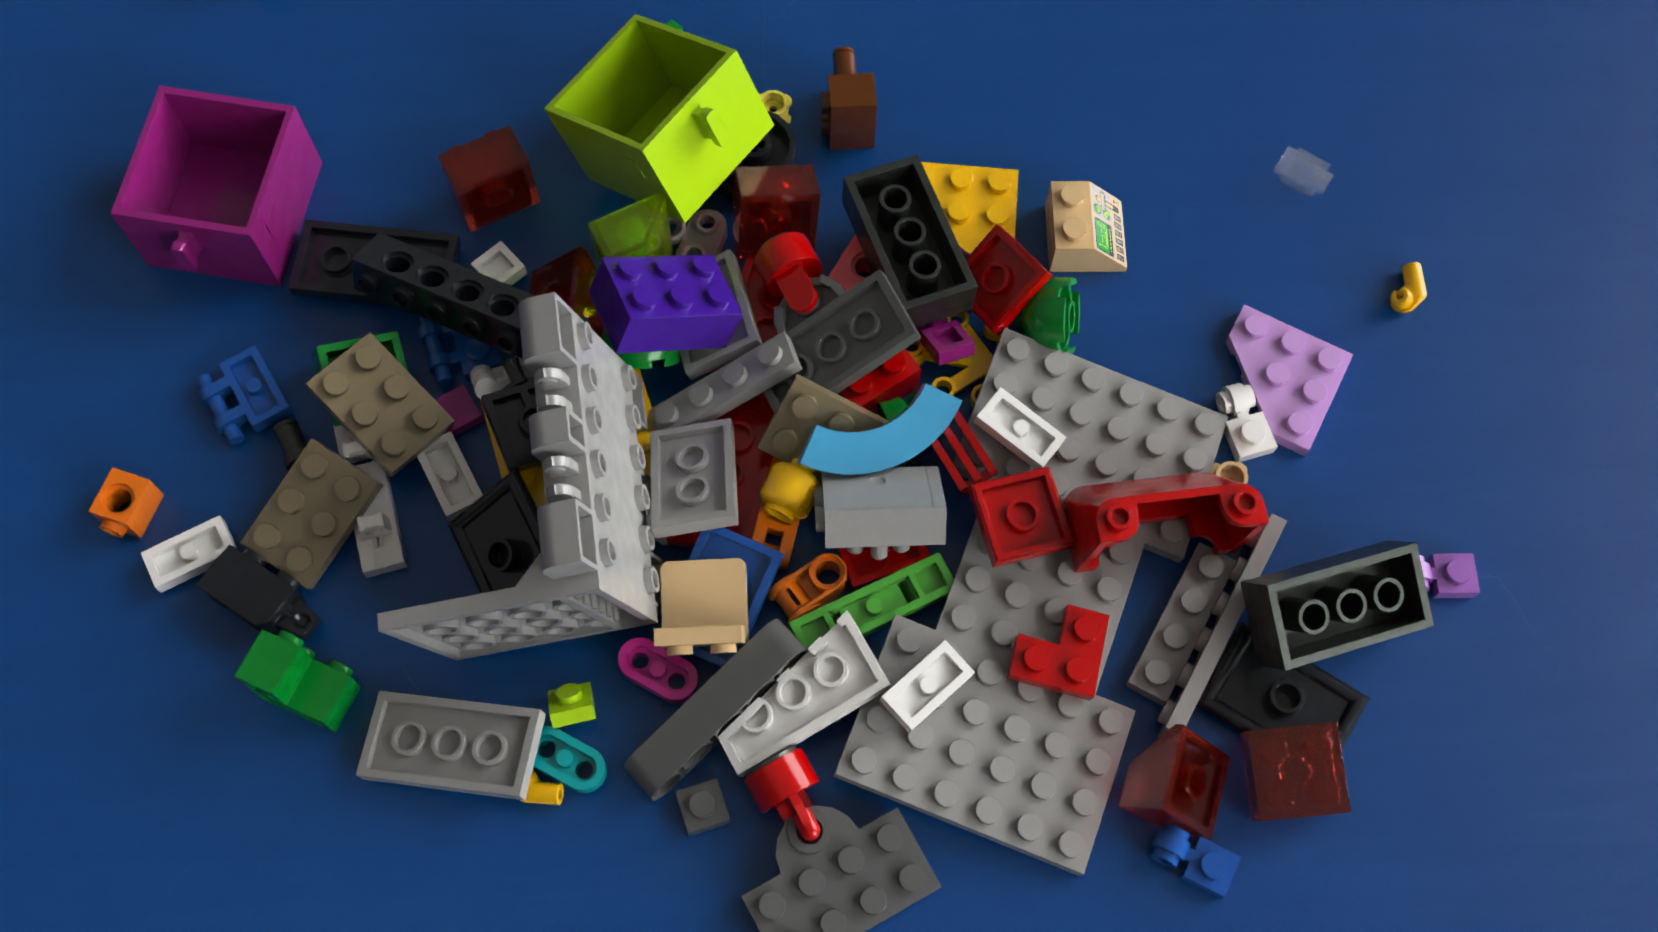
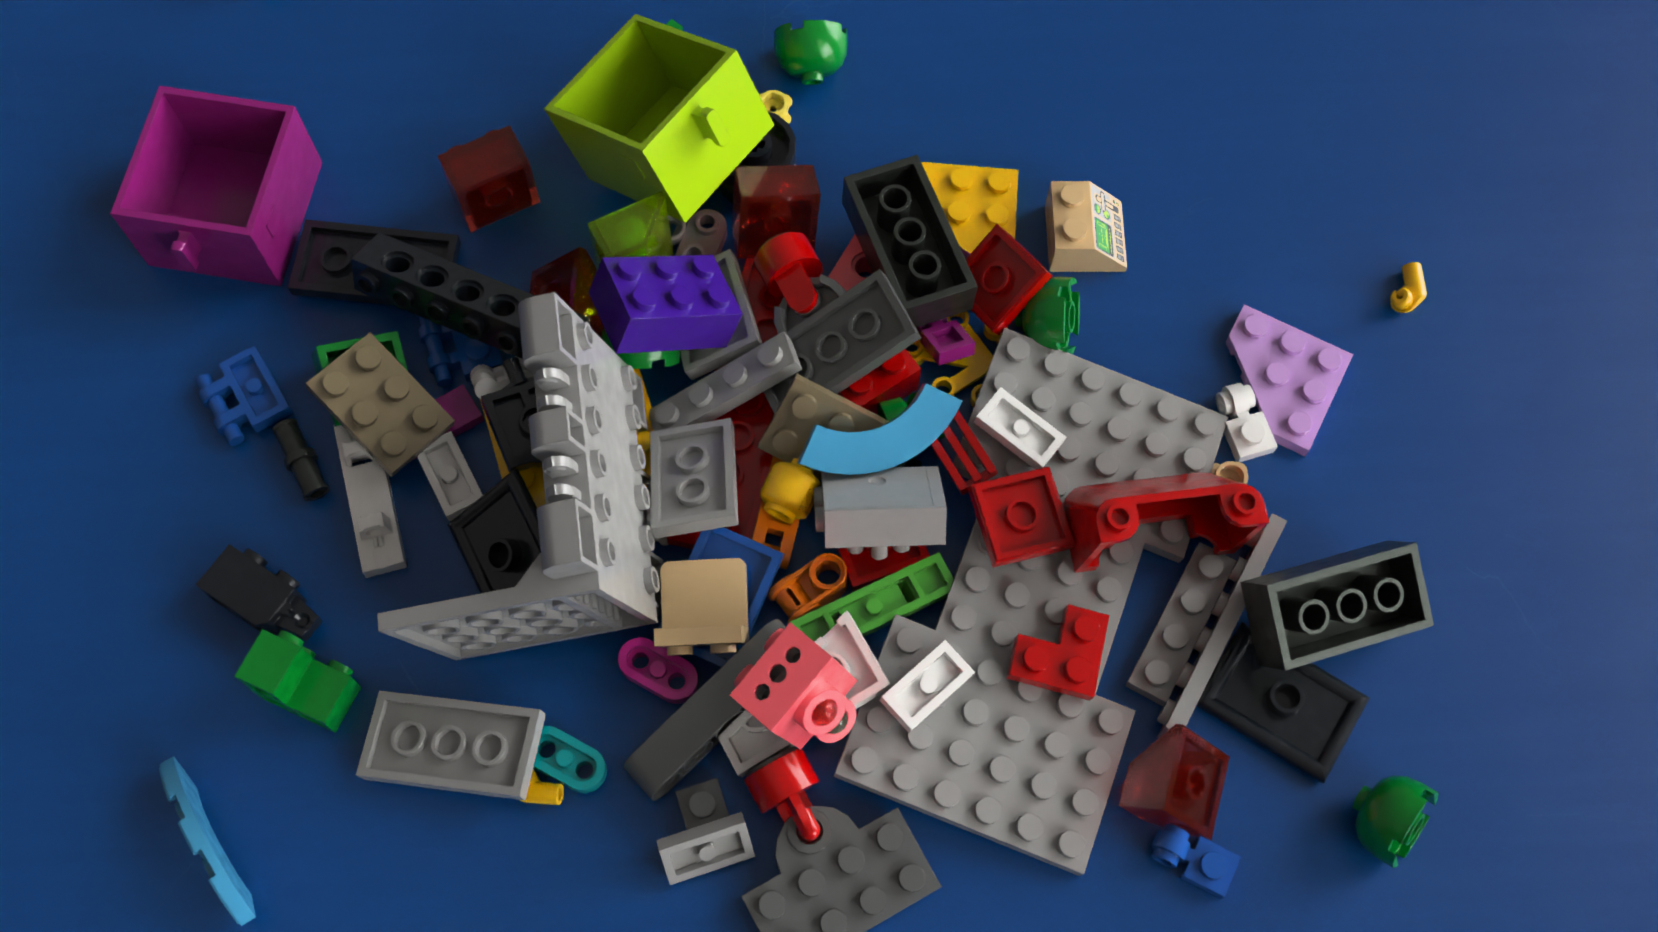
orange brick [89,467,164,538] -> none
white plate [141,515,238,593] -> none
dark tan plate [240,438,383,589] -> none
white plate [470,241,528,286] -> none
lime plate [548,681,596,729] -> none
reddish brown brick [820,46,877,151] -> none
clear red brick [1240,722,1352,821] -> none
clear brick [1273,146,1334,198] -> none
medium lavender plate [1419,553,1480,598] -> none
none -> dark azure tile [159,756,256,926]
none -> light grey plate [656,812,755,885]
none -> coral piece [729,622,858,749]
none -> green cylinder [773,20,848,85]
none -> green cylinder [1352,775,1439,868]

